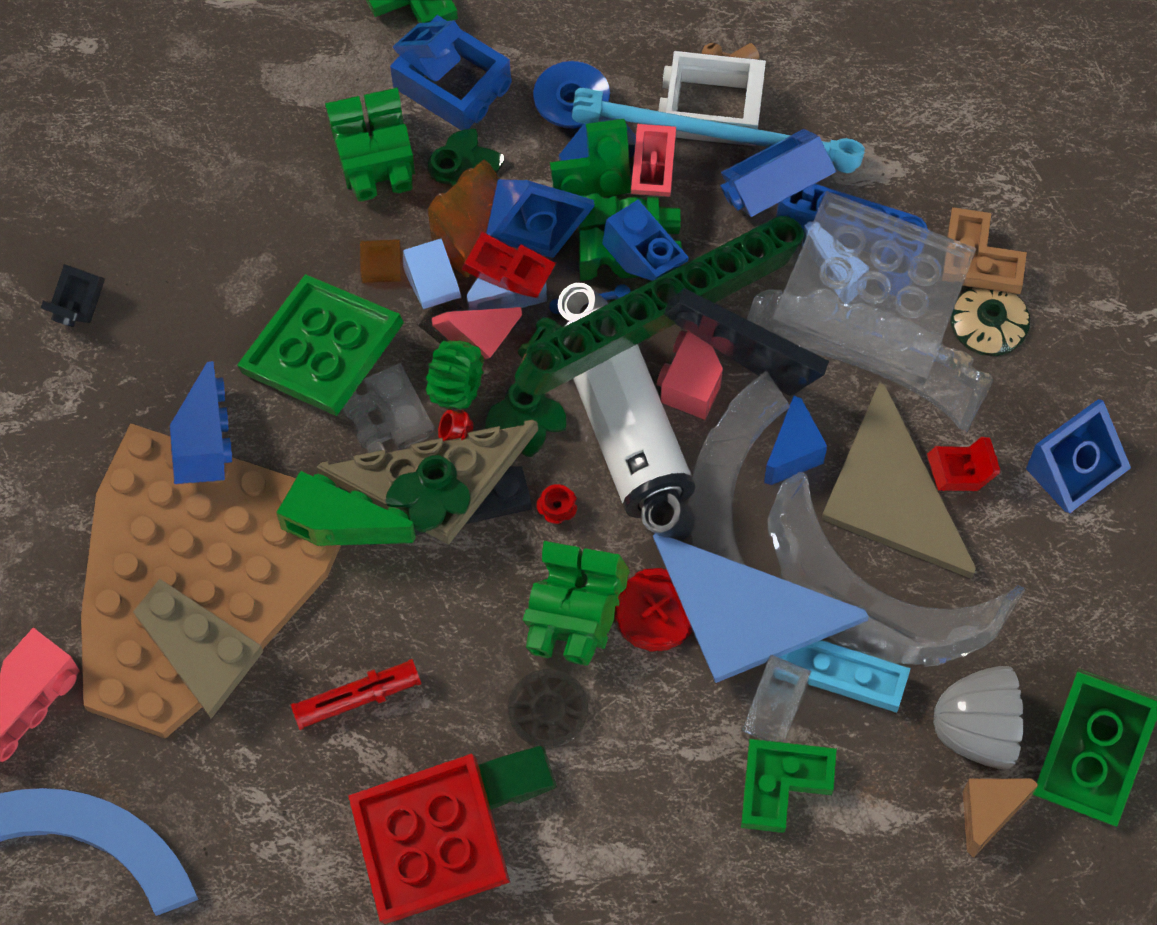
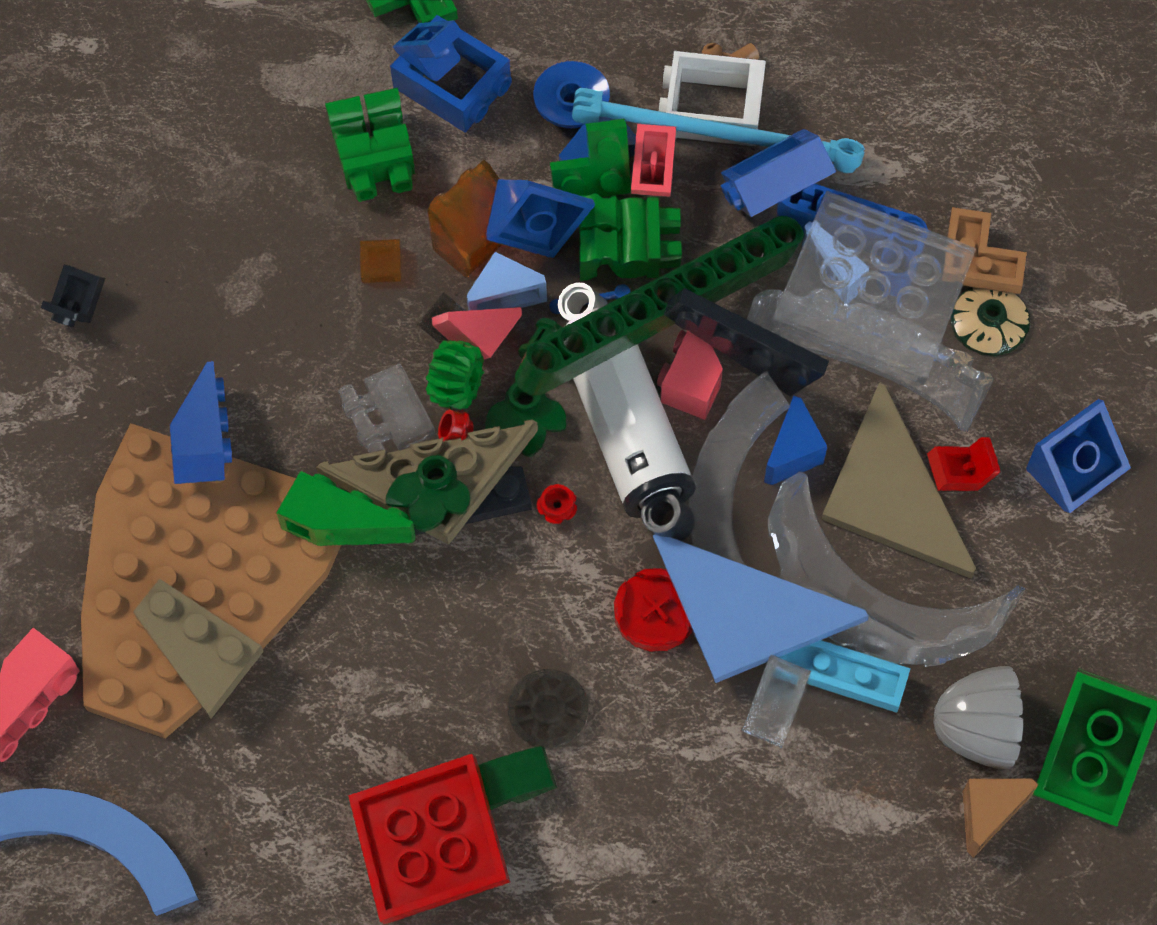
green plate [237,274,404,416] -> none
red pin [290,659,421,730] -> none
light blue slope [403,238,461,309] -> none
dark green plate [428,129,505,197] -> none
red slope [462,232,556,298] -> none
green hips [523,541,630,666] -> none
blue slope [602,200,688,281] -> none
green plate [741,739,837,833] -> none

